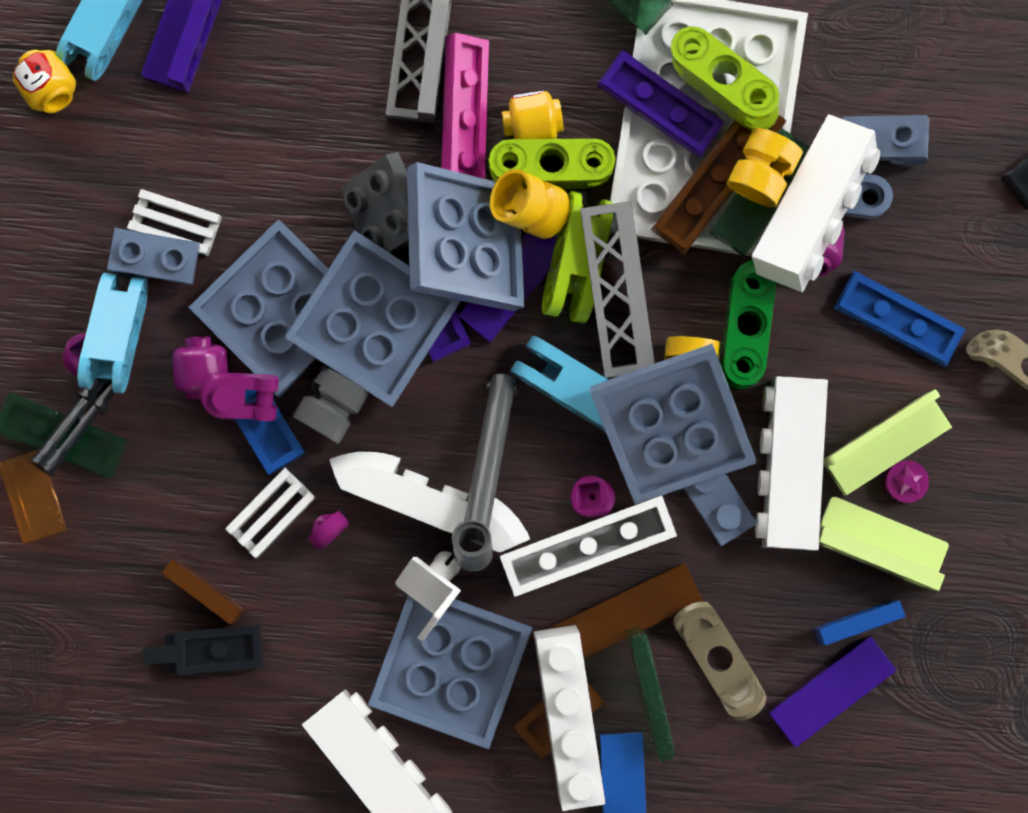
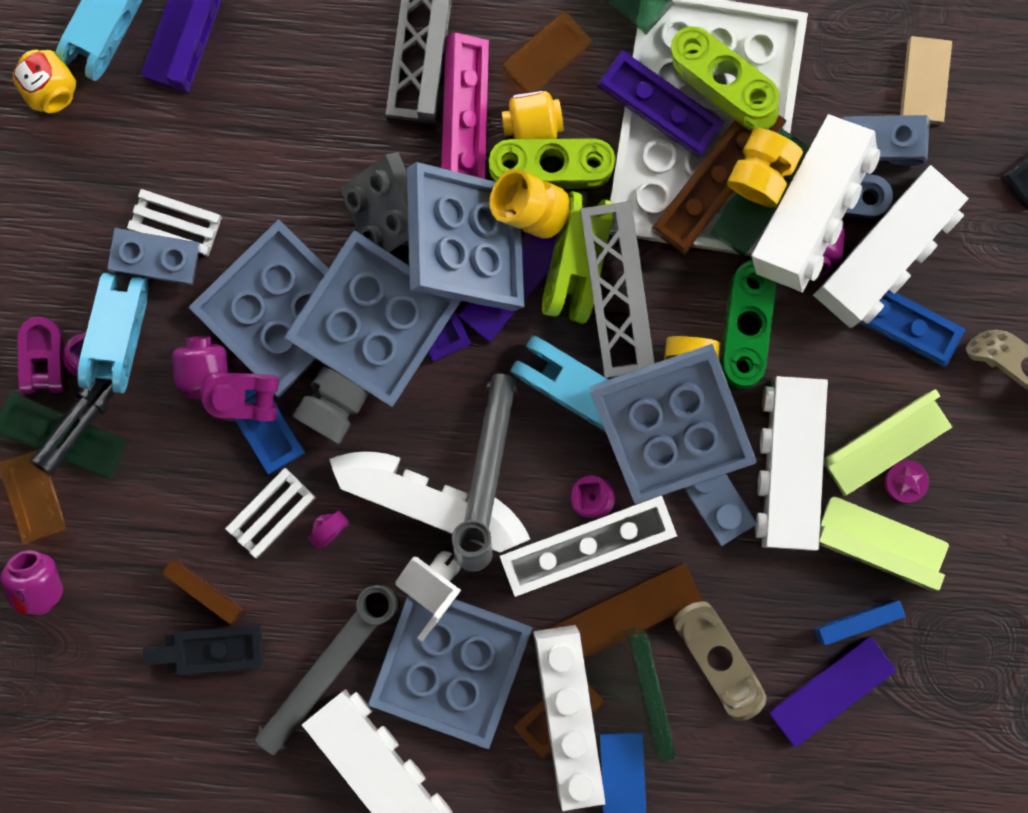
none -> magenta head [1,550,63,615]
none -> magenta plate [17,317,66,394]
none -> dark grey piece [255,584,399,755]
none -> clear orange tile [503,10,592,93]
none -> white brick [813,165,969,328]
none -> tan tile [900,36,952,125]

